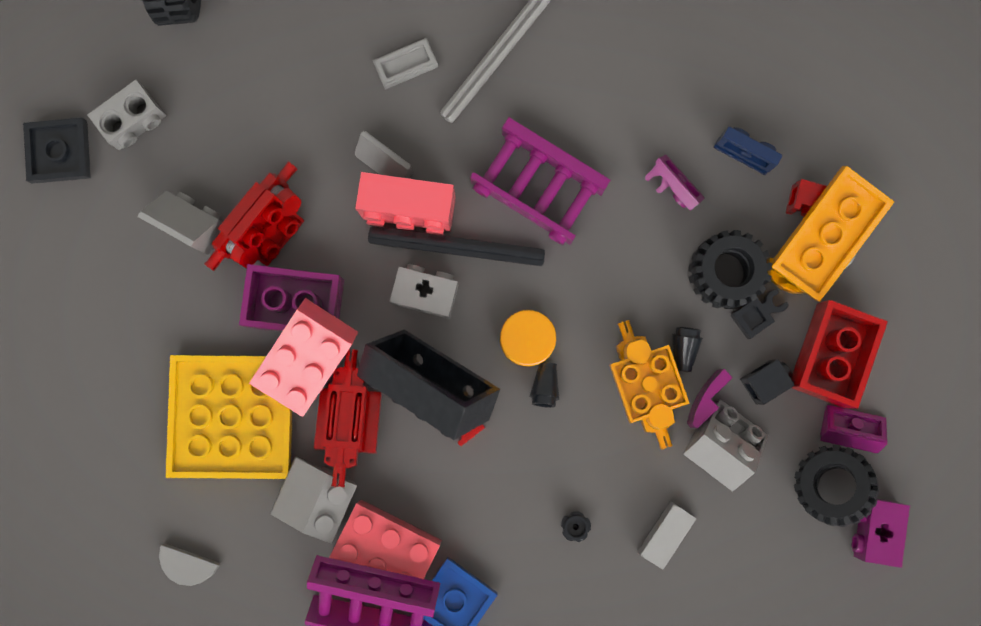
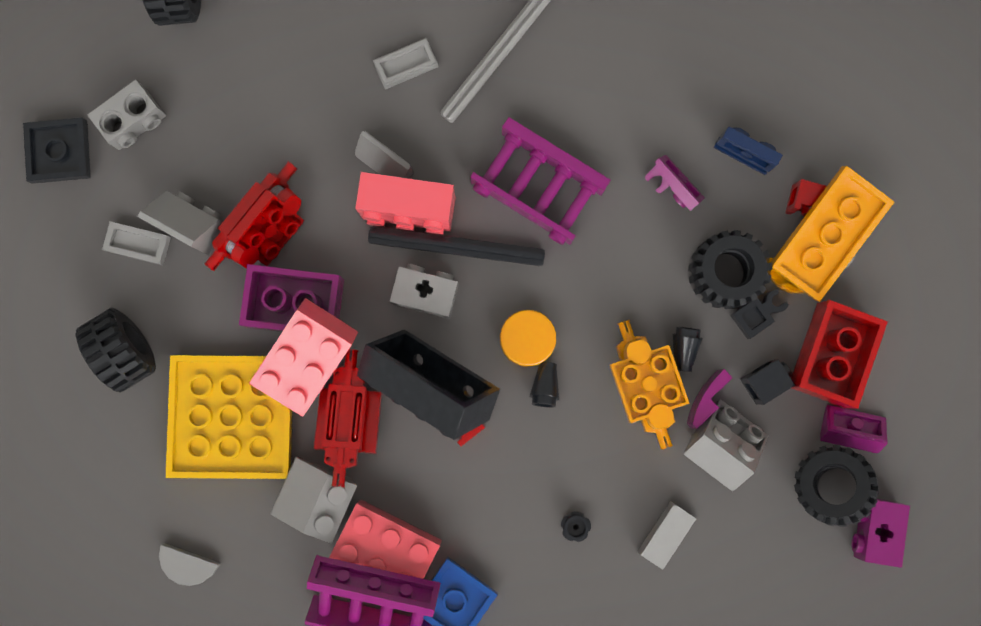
none -> black tyre [75,308,156,393]
none -> light grey tile [102,221,171,265]

